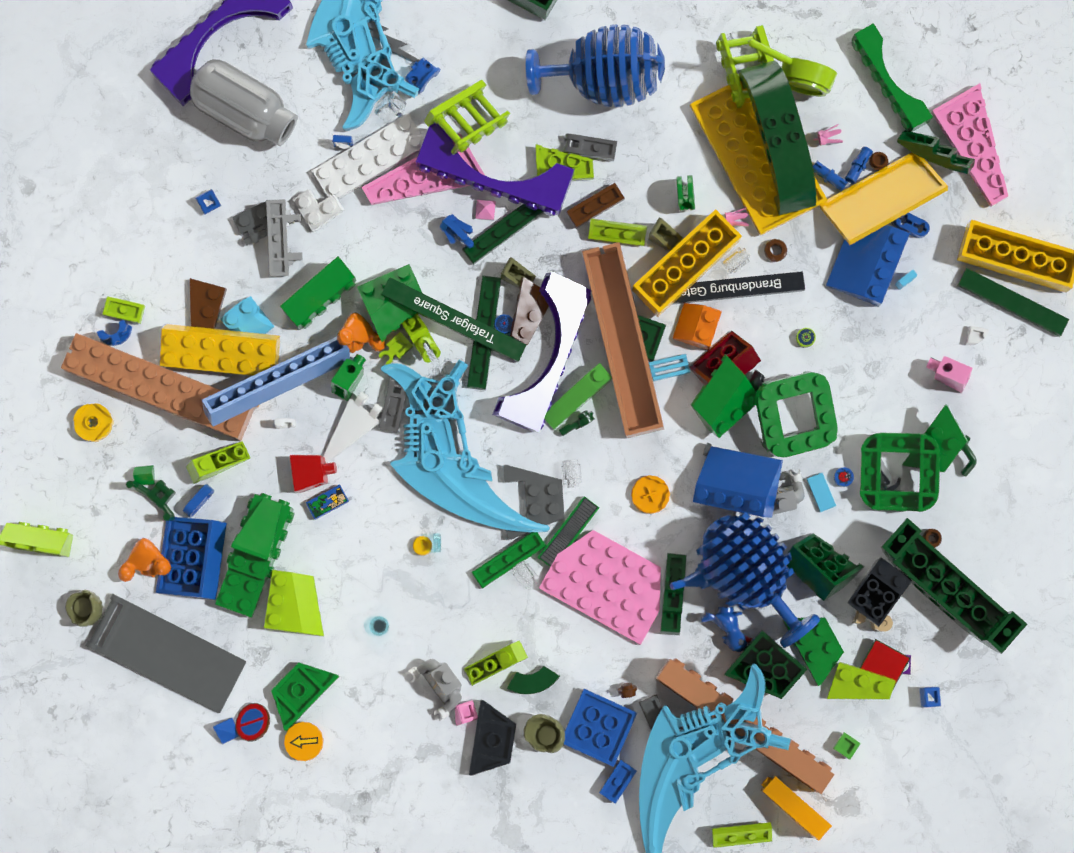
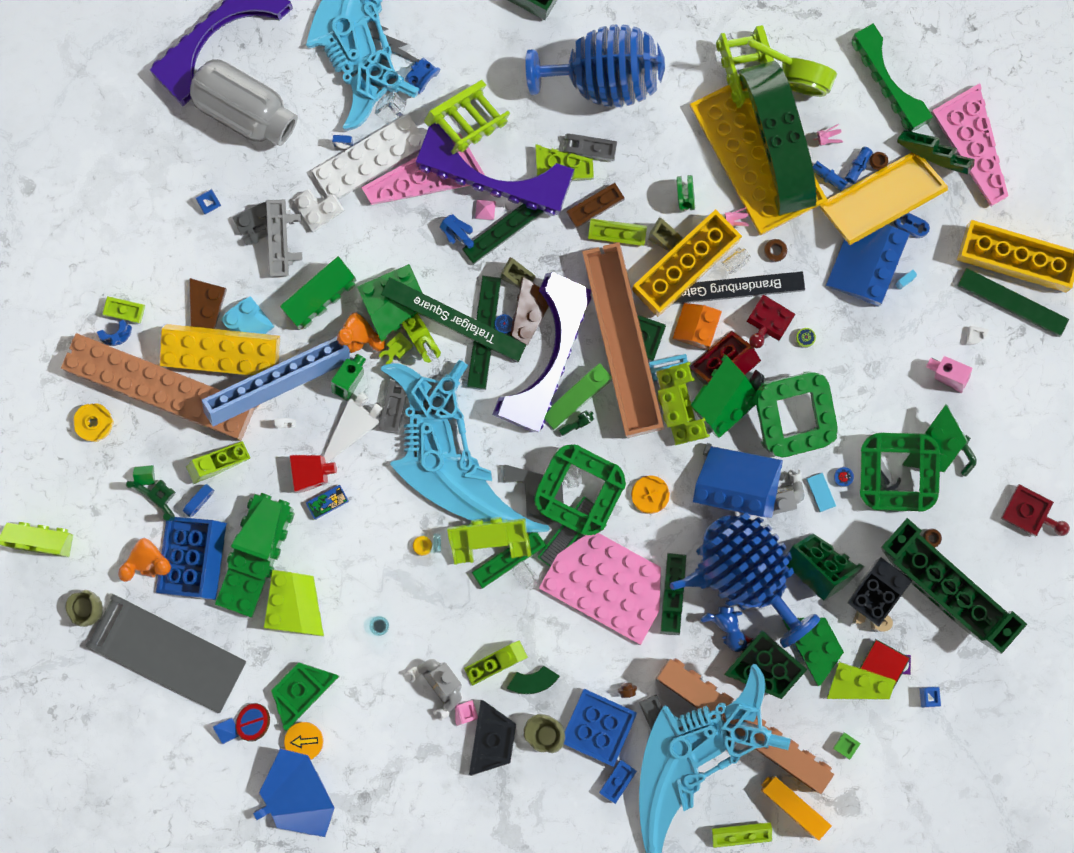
none -> blue panel [253,748,335,837]
none -> lime bracket [447,517,531,565]
none -> green plate [534,444,626,535]
none -> lime bracket [656,362,710,445]
none -> dark red plate [746,294,796,349]
none -> dark red plate [1001,484,1070,537]

